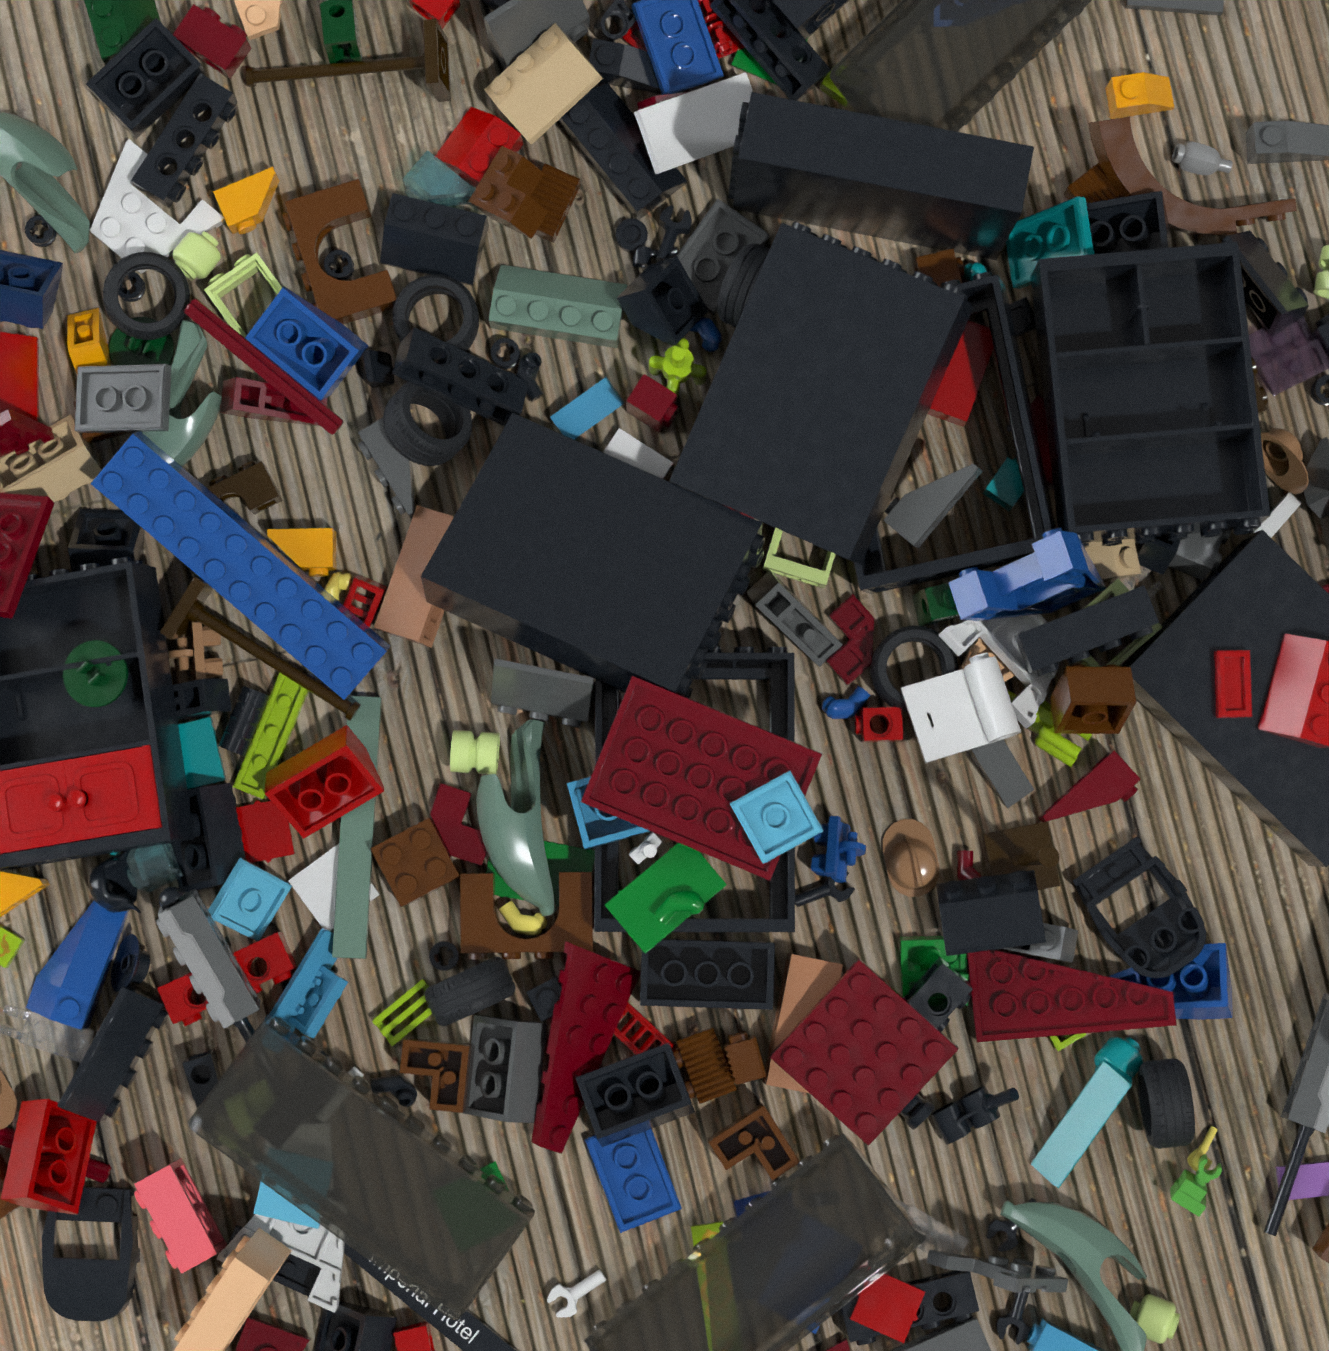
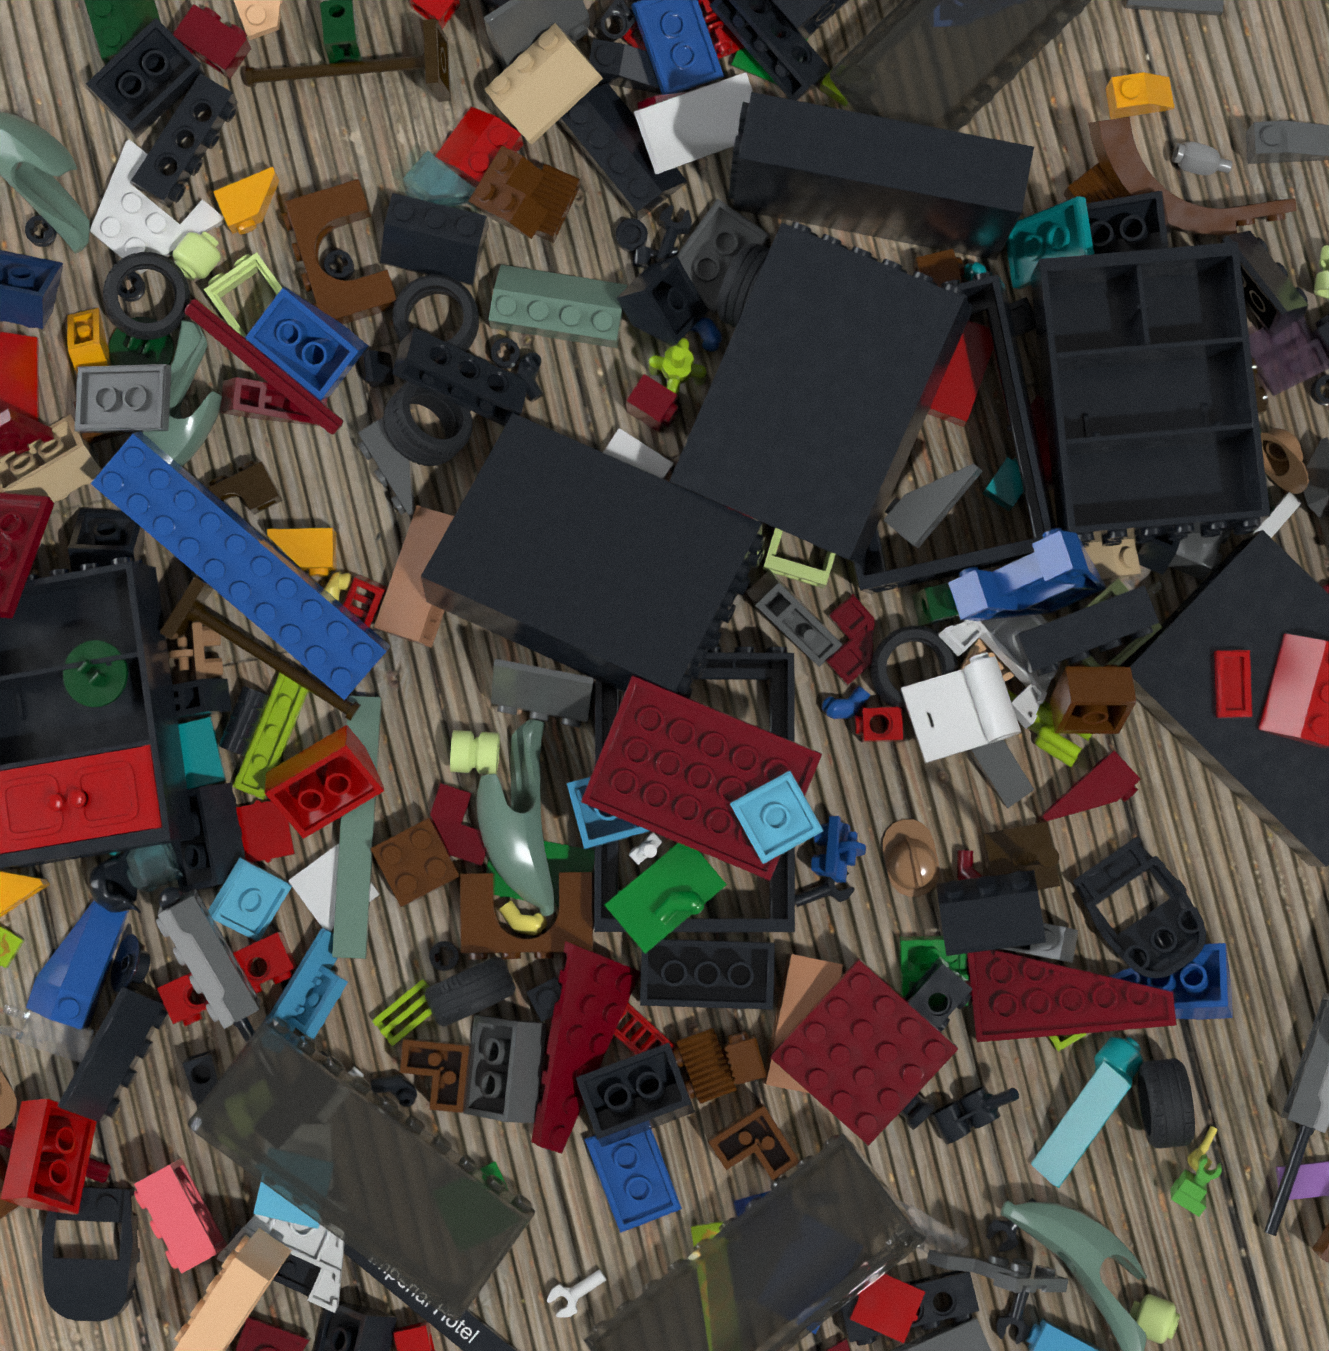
dark azure slope [550,377,625,440] -> none

